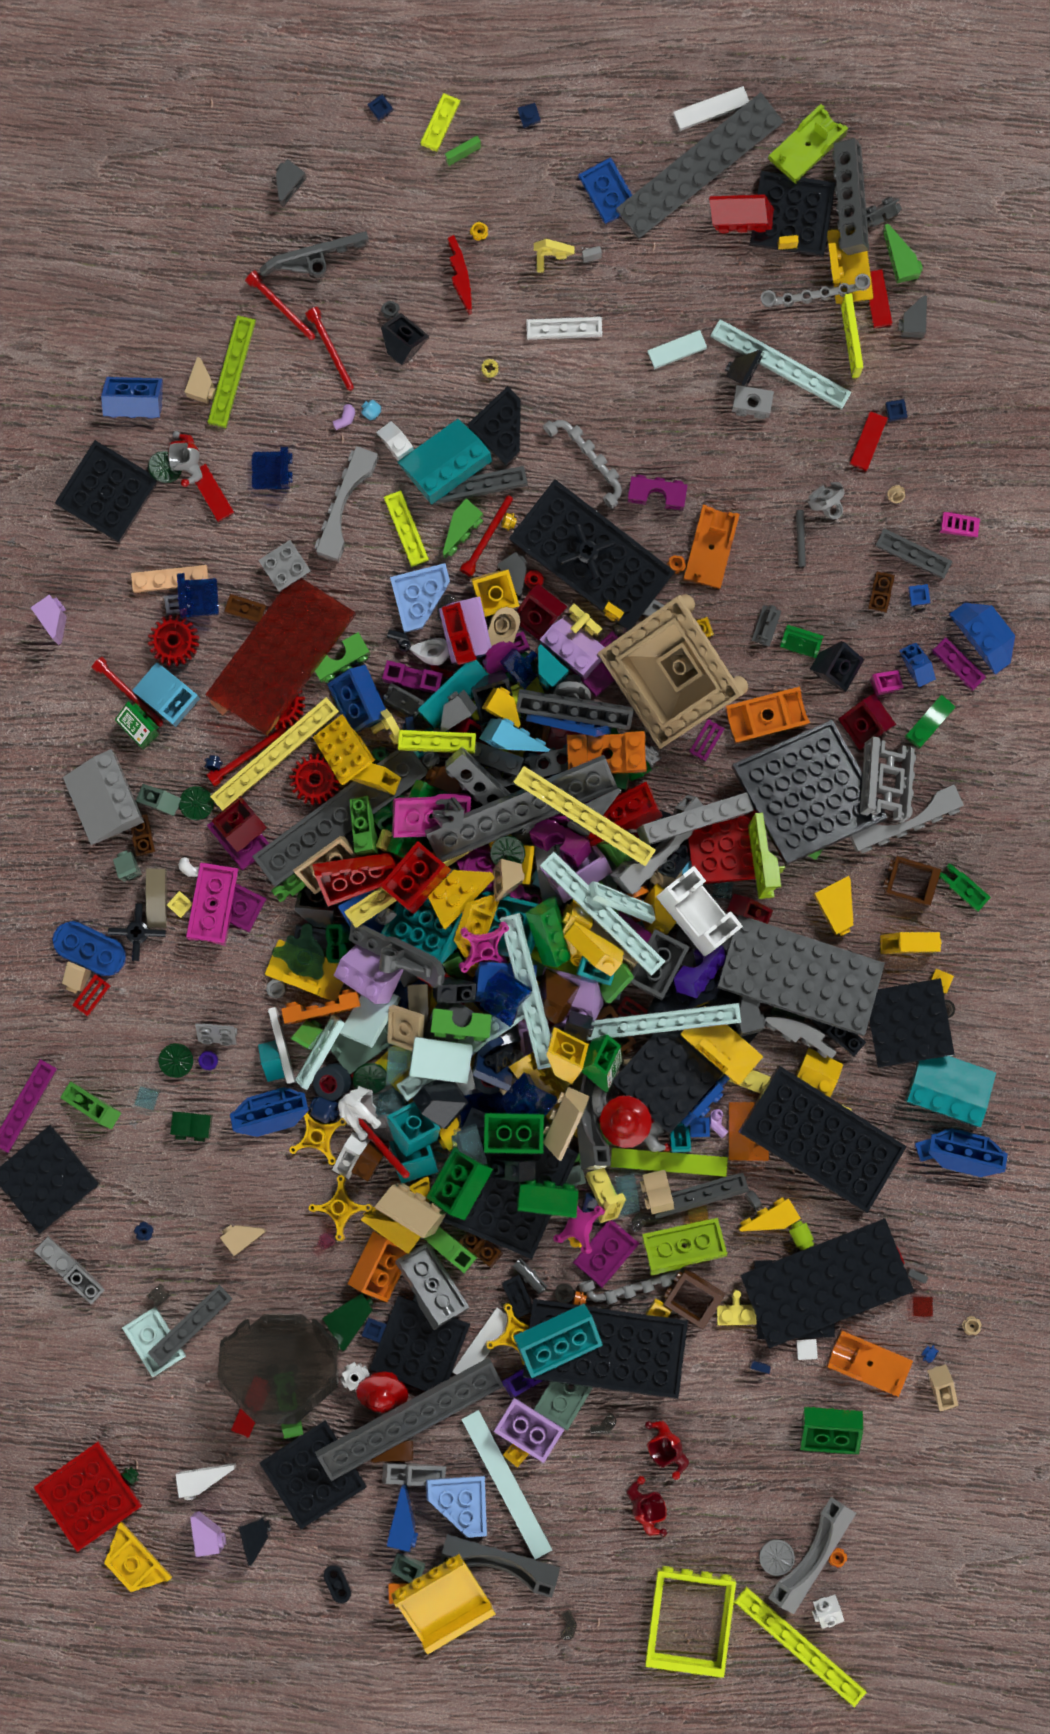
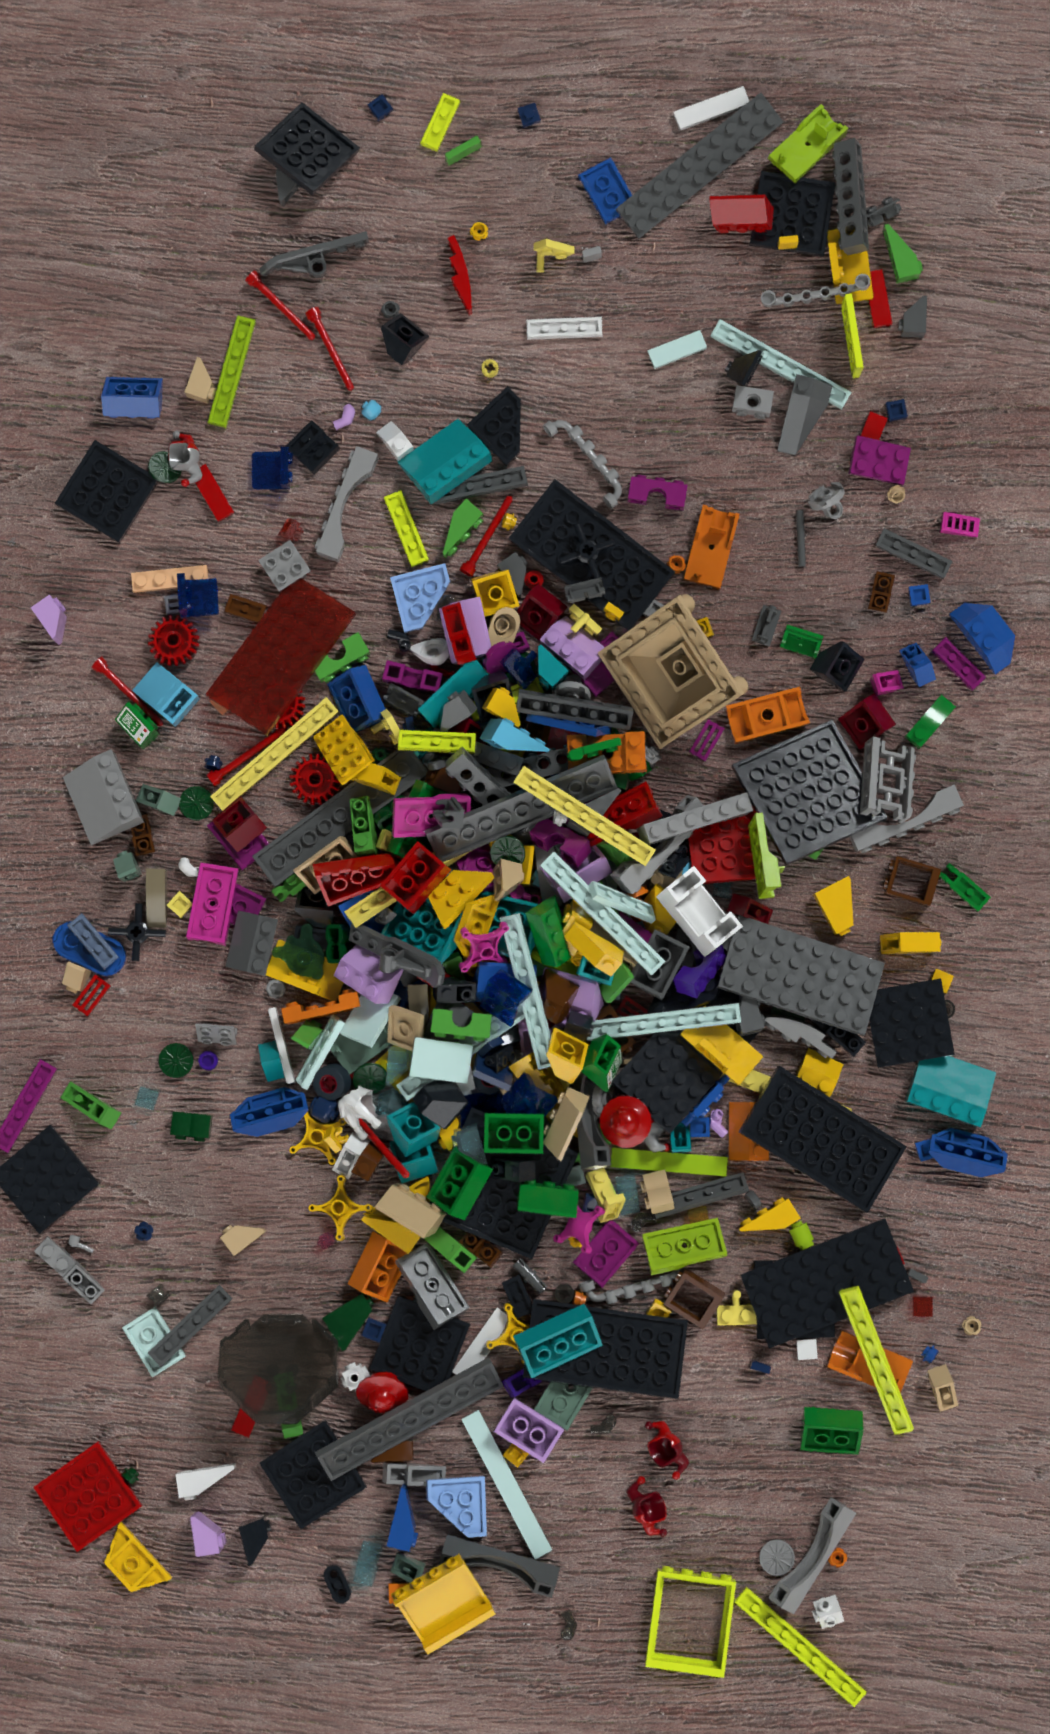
none -> sand blue tile [67,913,119,970]
none -> light grey hand [69,1235,94,1254]
none -> dark grey slope [225,910,278,976]
none -> black plate [254,102,360,196]
none -> clear red tile [278,518,304,541]
none -> black slope [285,420,341,475]
none -> yellow tile [324,1126,349,1154]
none -> clear light blue slope [353,1540,383,1587]
none -> dark grey tile [427,757,446,770]
none -> white plate [553,809,567,827]
none -> dark grey hinge [564,577,605,604]
none -> green hinge [567,737,622,762]
none -> dark grey wedge [777,374,832,456]
none -> neon yellow tile [839,1286,914,1435]
none -> magenta plate [848,435,911,486]

